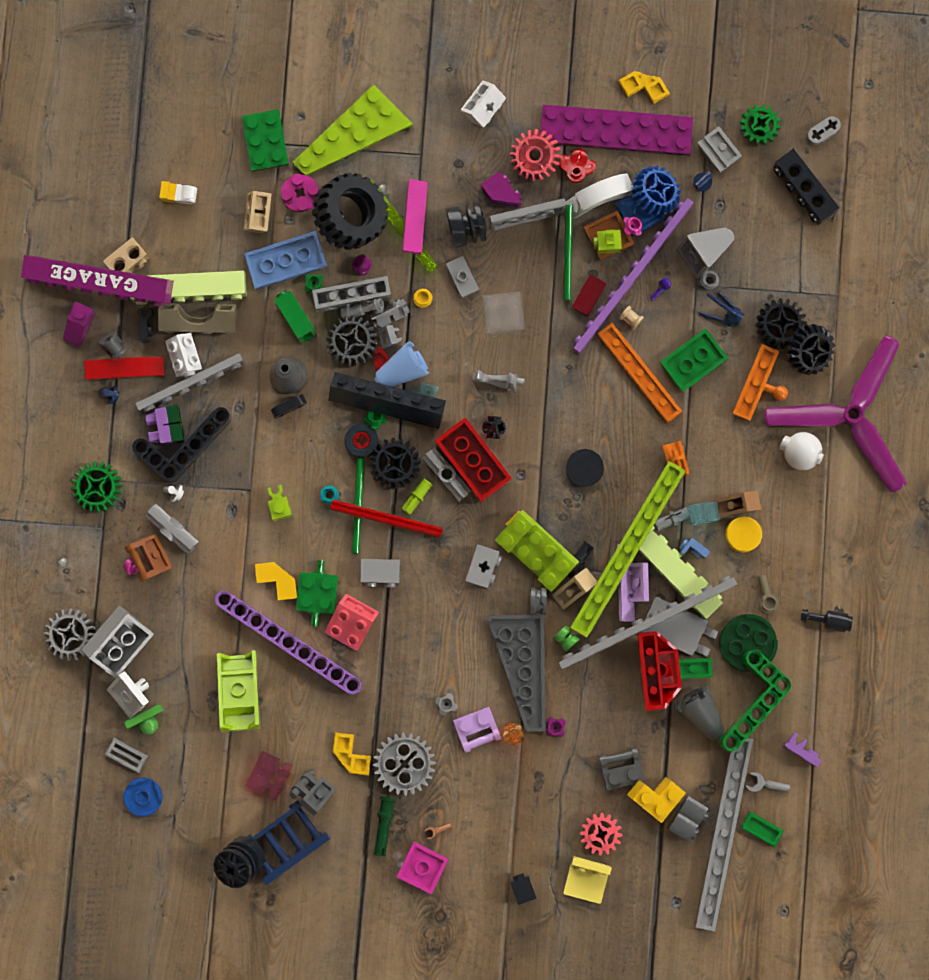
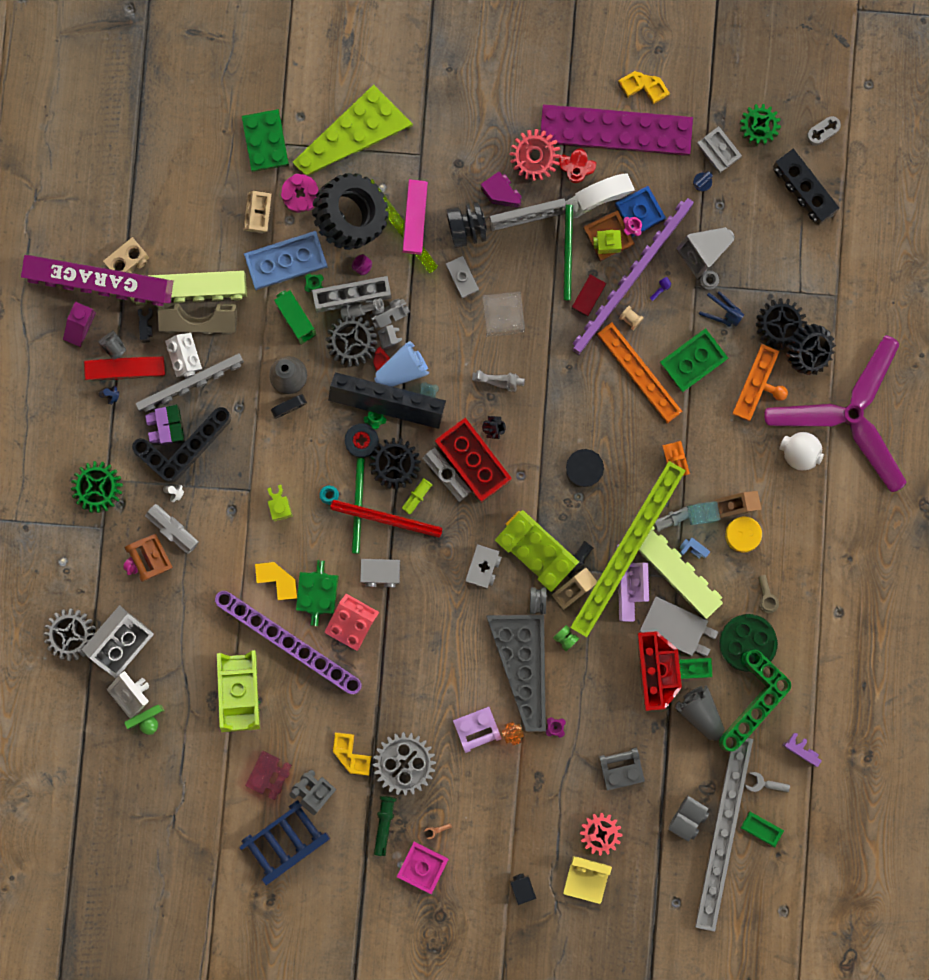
light grey tile [105,738,148,773] -> none
blue tile [123,778,163,817] -> none
leg [159,181,197,204] -> none
black wheel [213,836,265,888] -> none
yellow plate [413,289,432,308] -> none
light grey plate [435,693,458,715] -> none
white brick [461,81,506,128] -> none
light grey plate [559,576,738,669] -> none
yellow brick [627,777,686,823] -> none
blue gear [631,165,681,217] -> none
black piece [800,609,853,633] -> none

